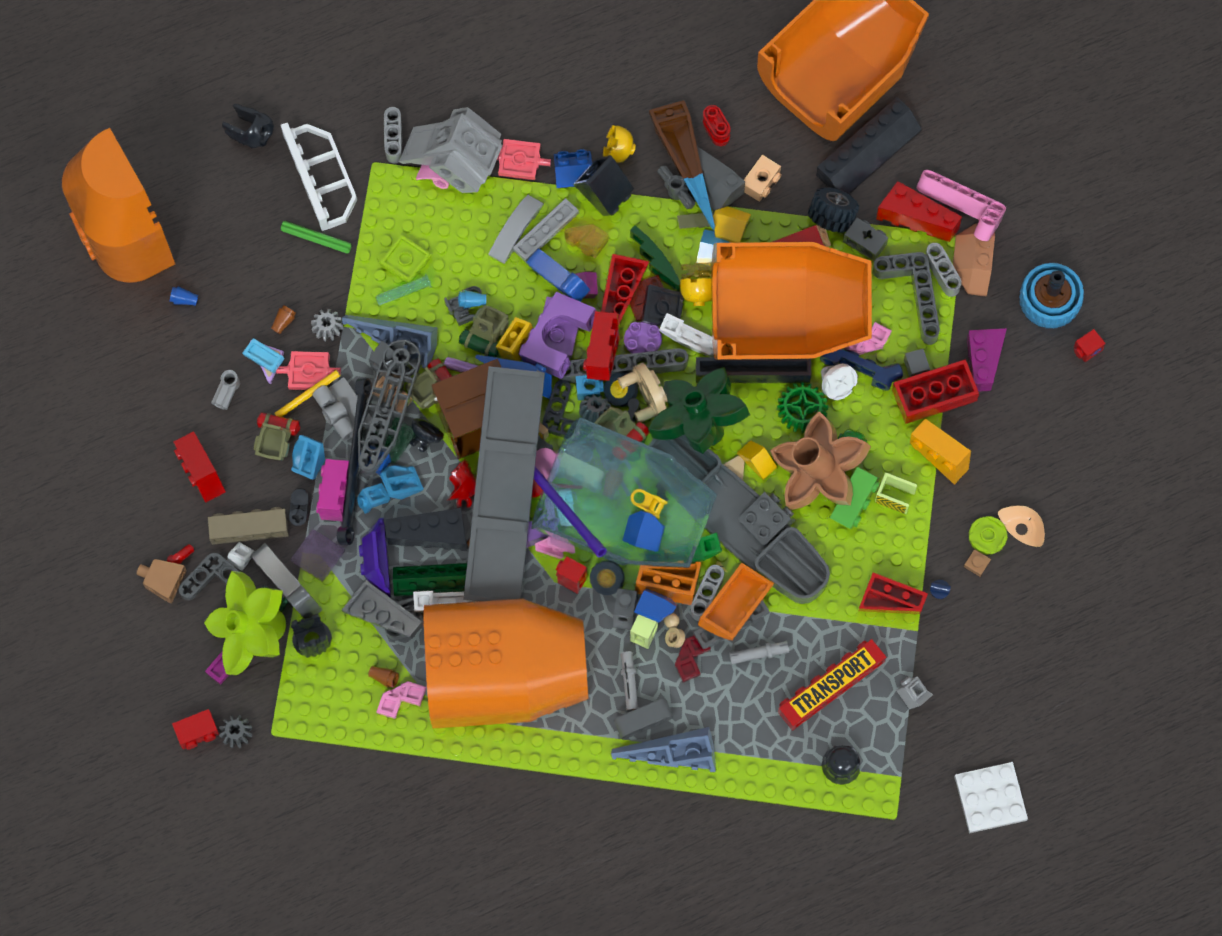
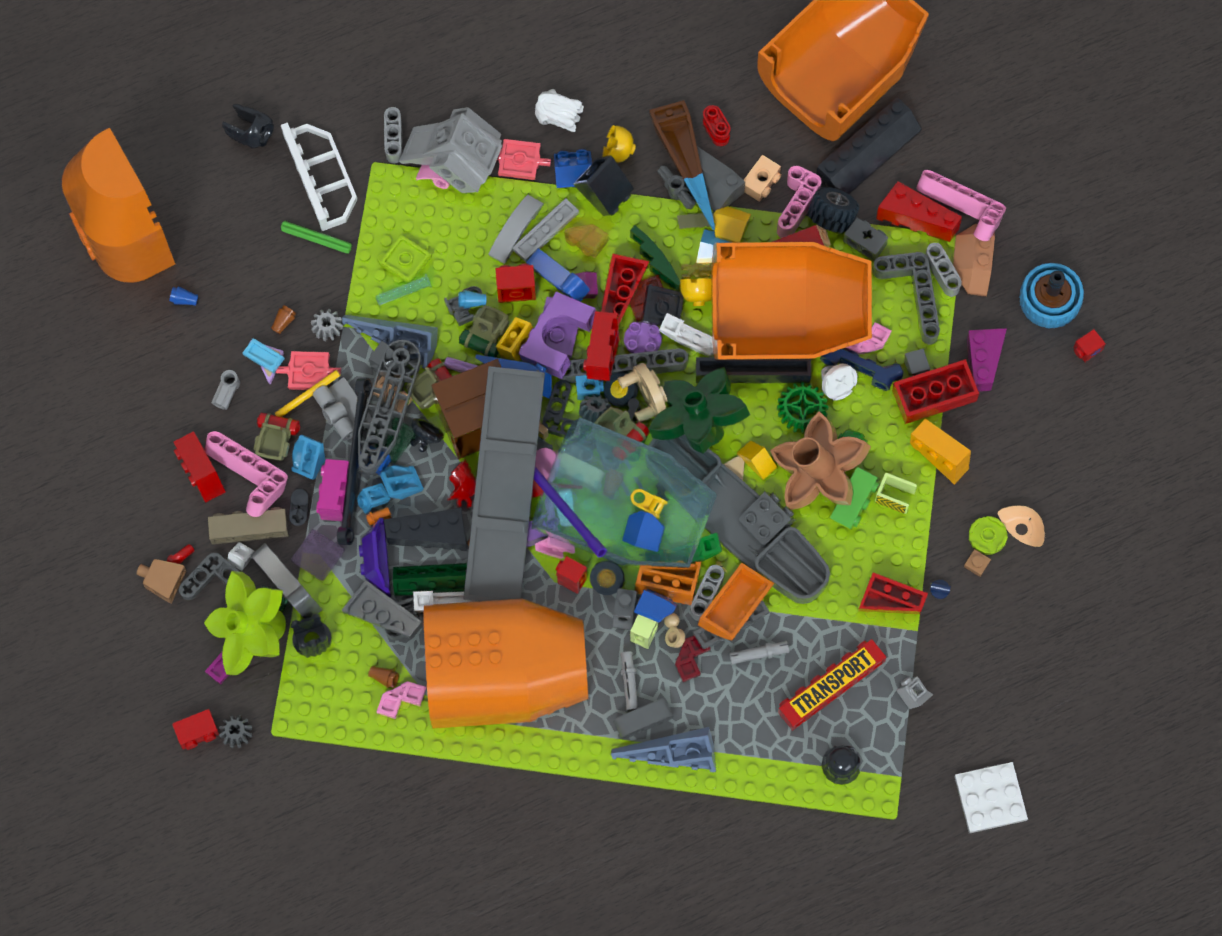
none -> bright pink beam [204,431,288,517]
none -> orange pin [366,507,392,526]
none -> red brick [495,264,536,303]
none -> white piece [535,89,584,132]
none -> bright pink beam [777,166,821,238]

